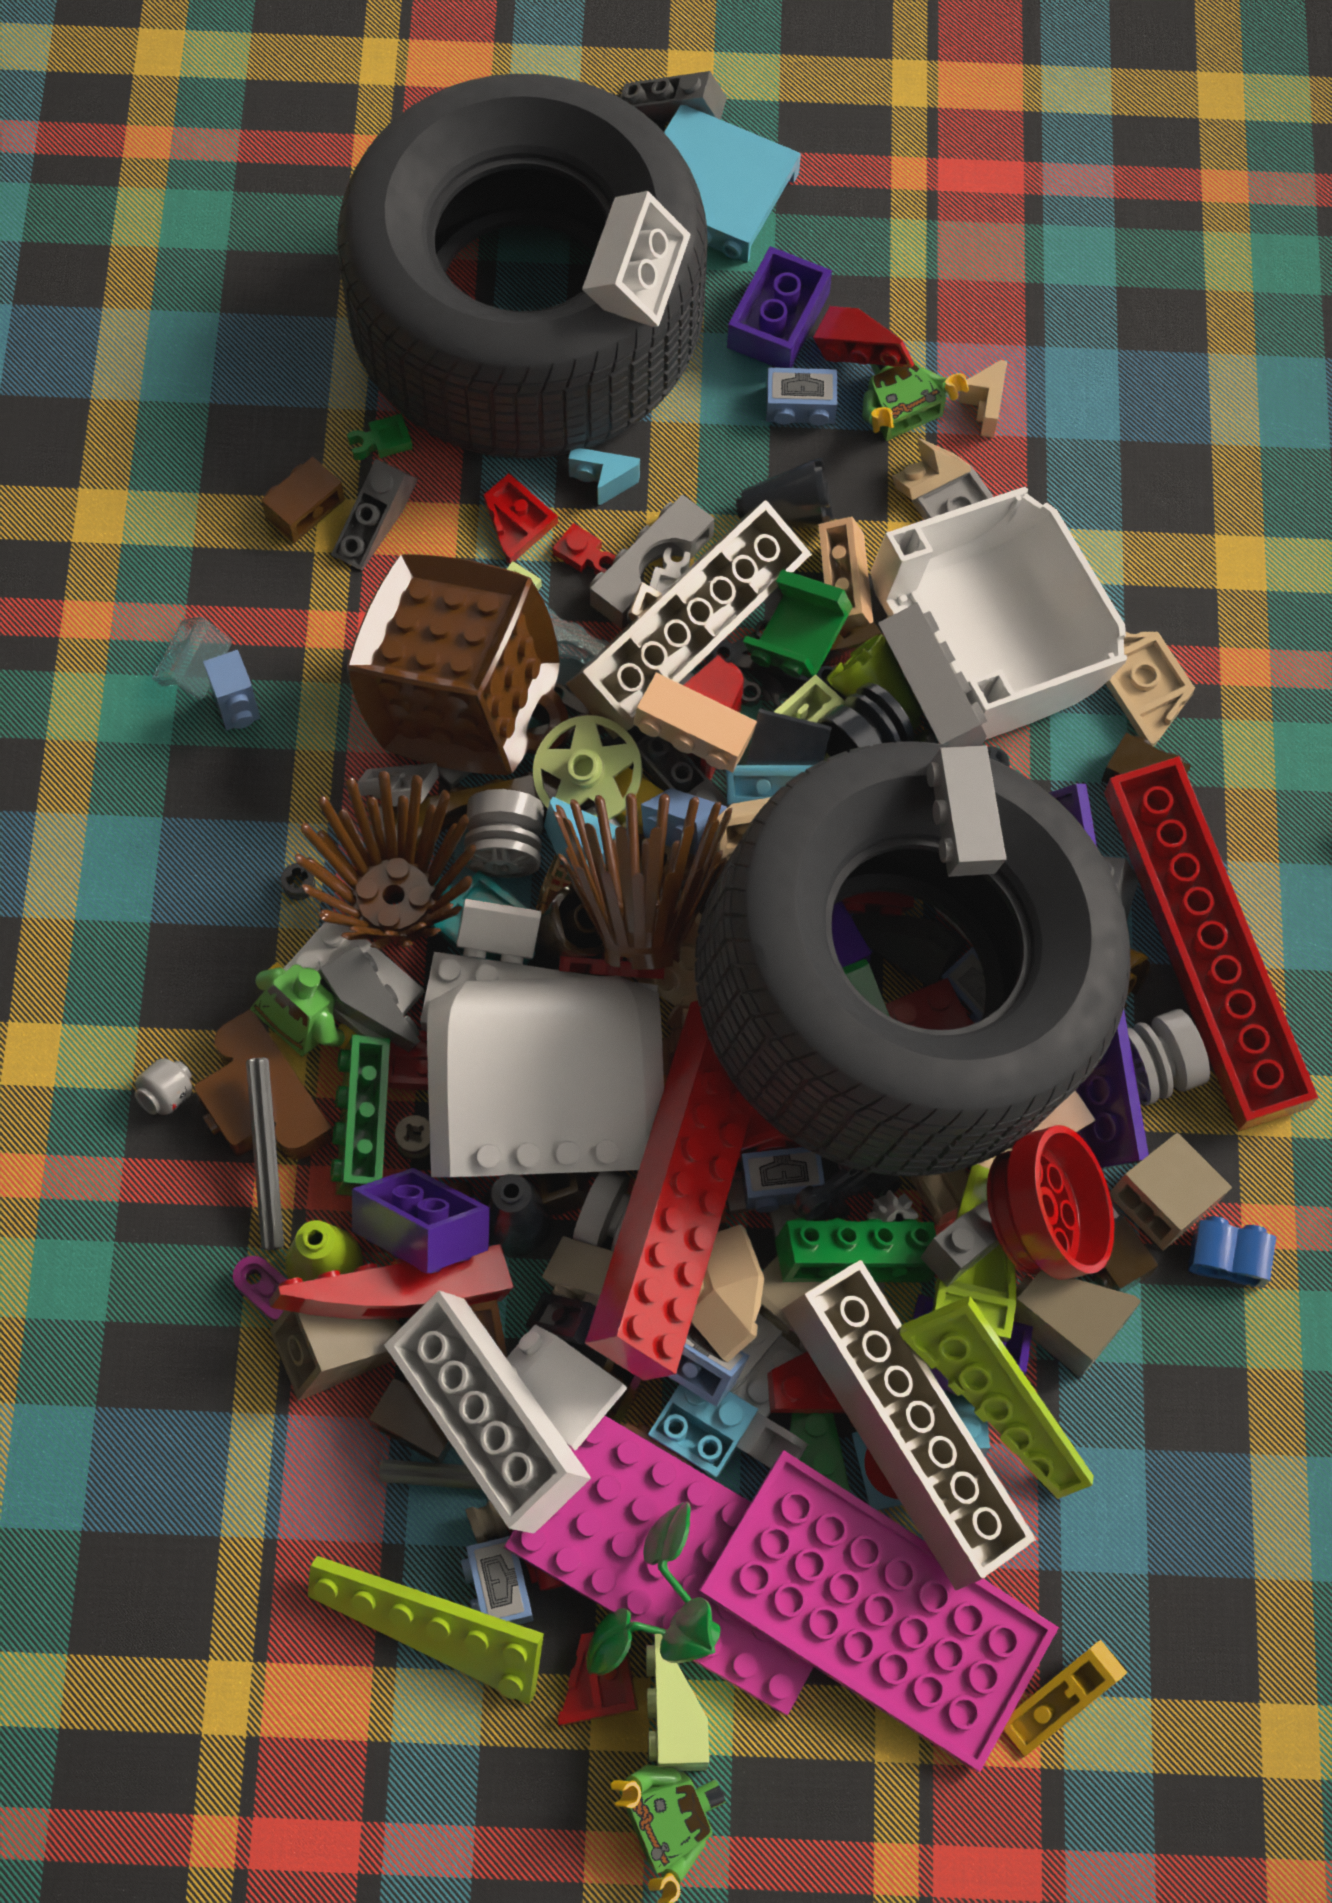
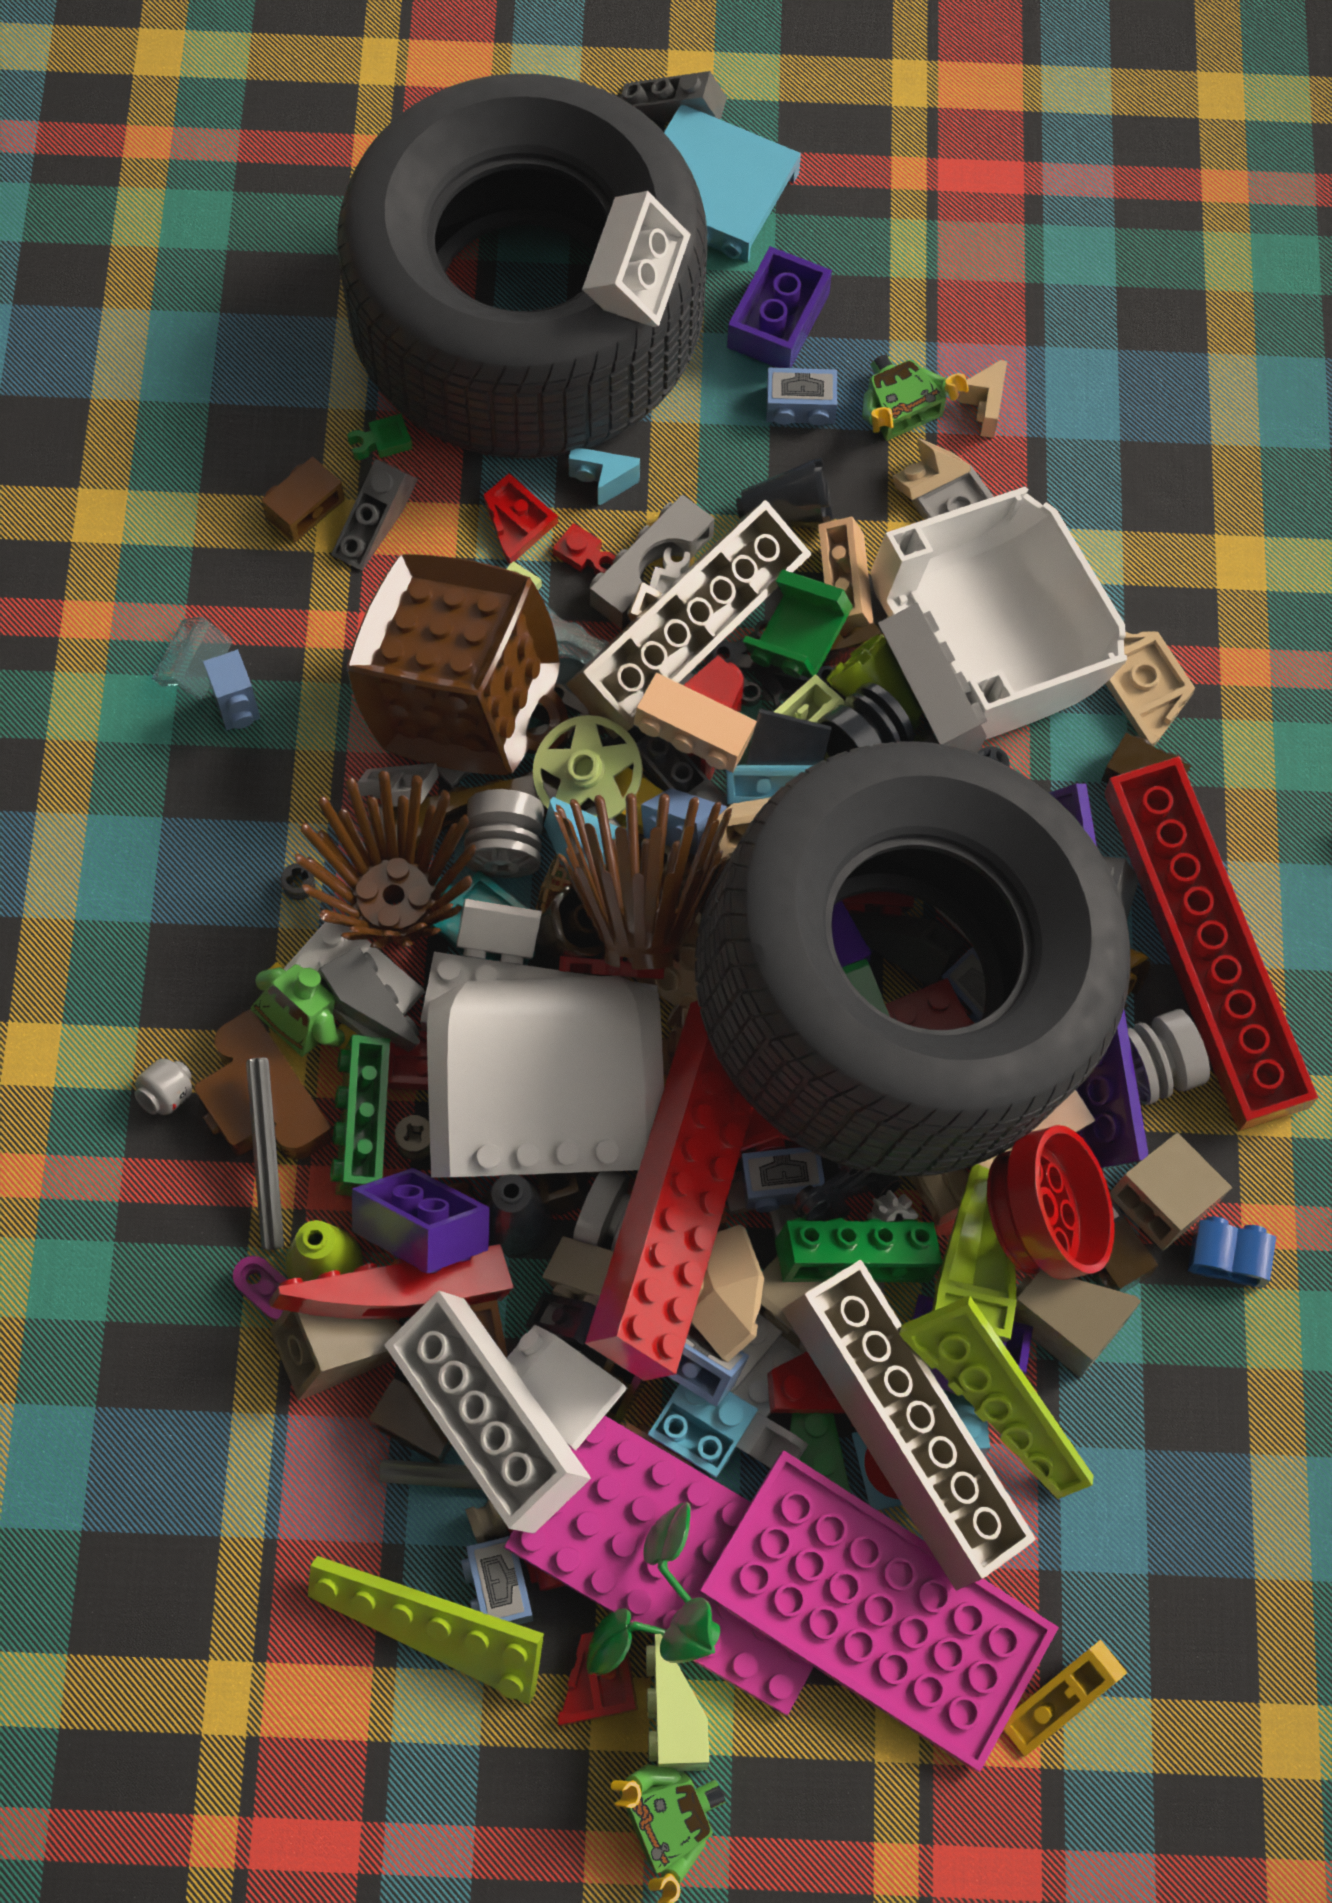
red slope [813,306,914,367] -> none
dark grey slope [920,1200,1000,1287] -> none
light grey brick [927,745,1006,876] -> none

